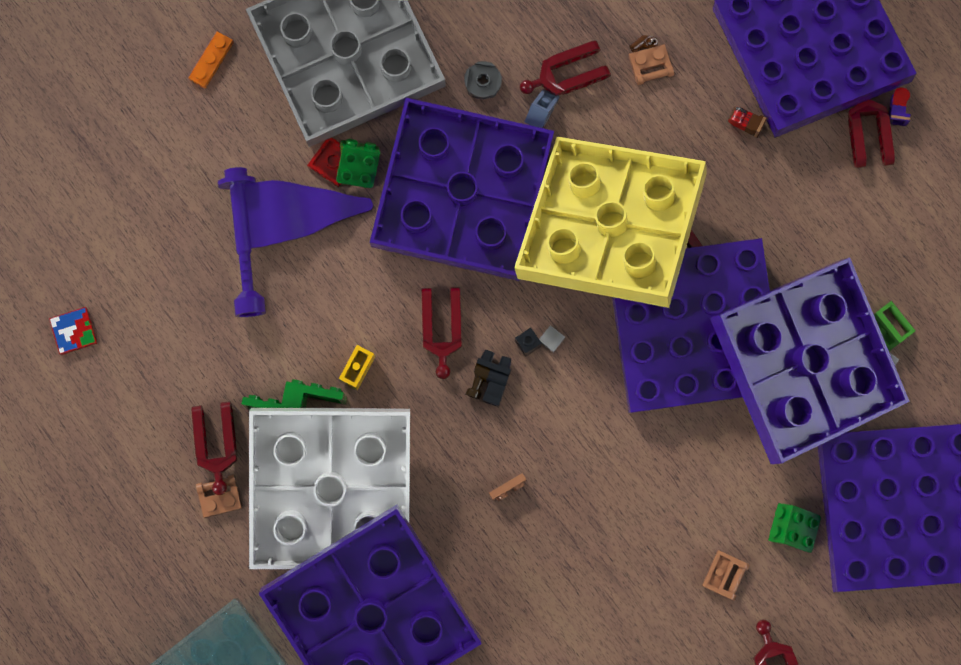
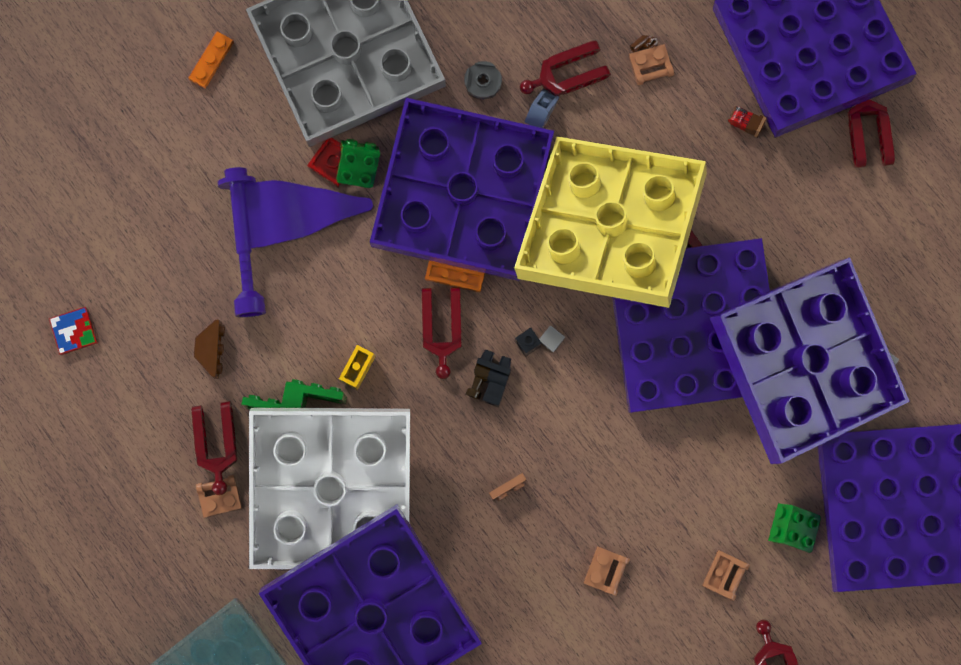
bright green tile [874,301,916,351] -> none
leg [889,87,911,126] -> none
none -> reddish brown slope [194,320,225,379]
none -> orange plate [425,260,485,293]
none -> nougat plate [583,546,630,596]

